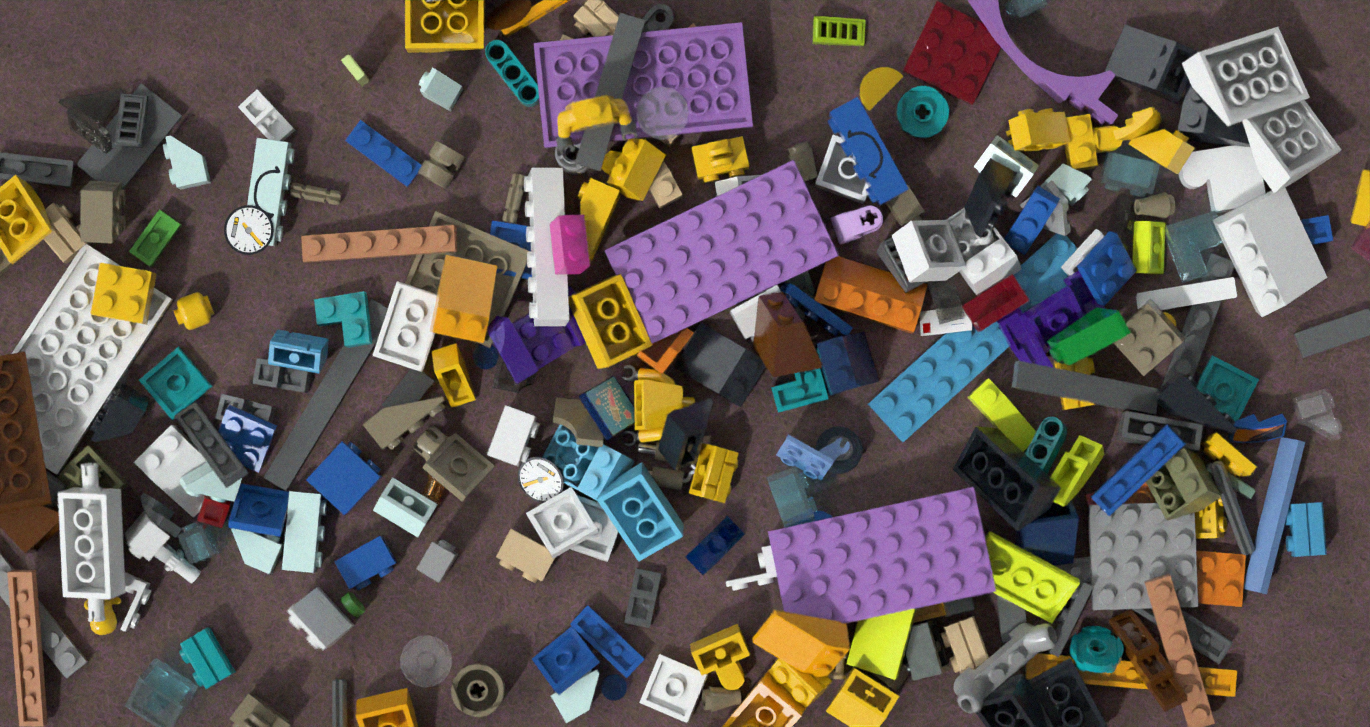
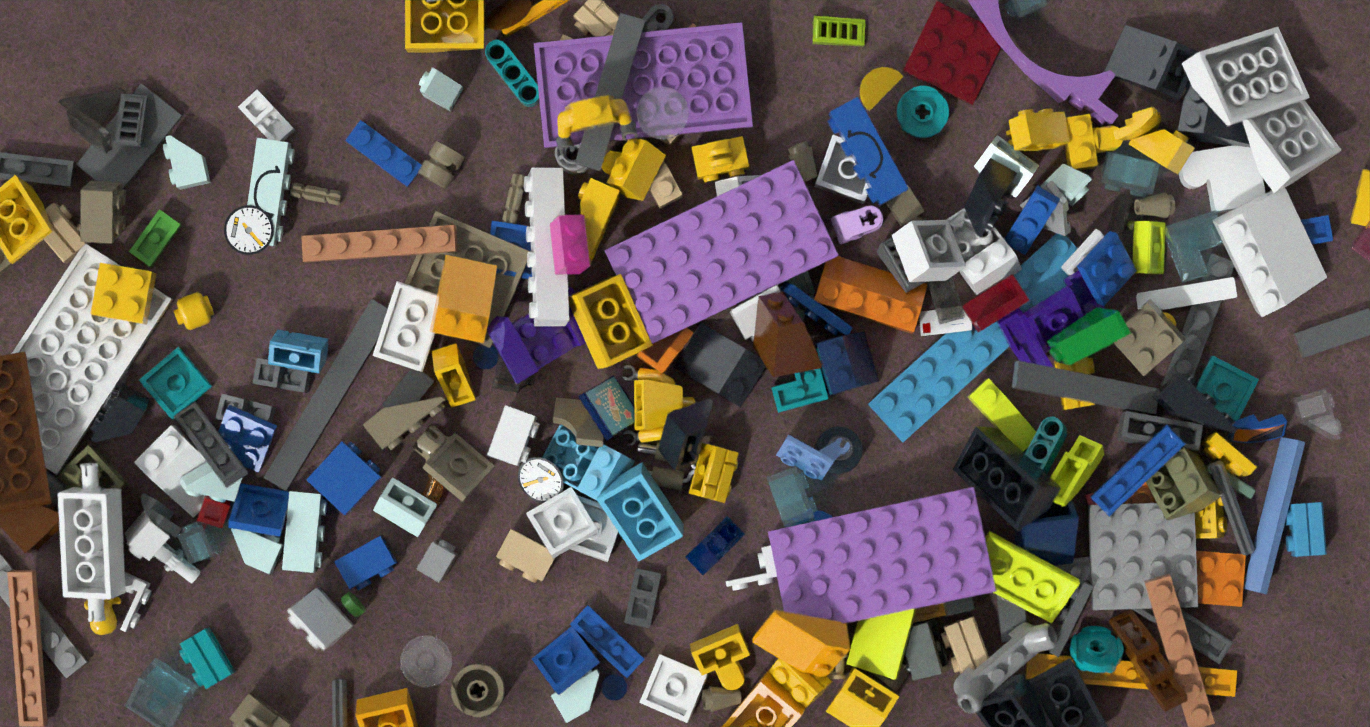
teal plate [314,291,372,348] -> none
yellowish green tile [341,55,370,87] -> none

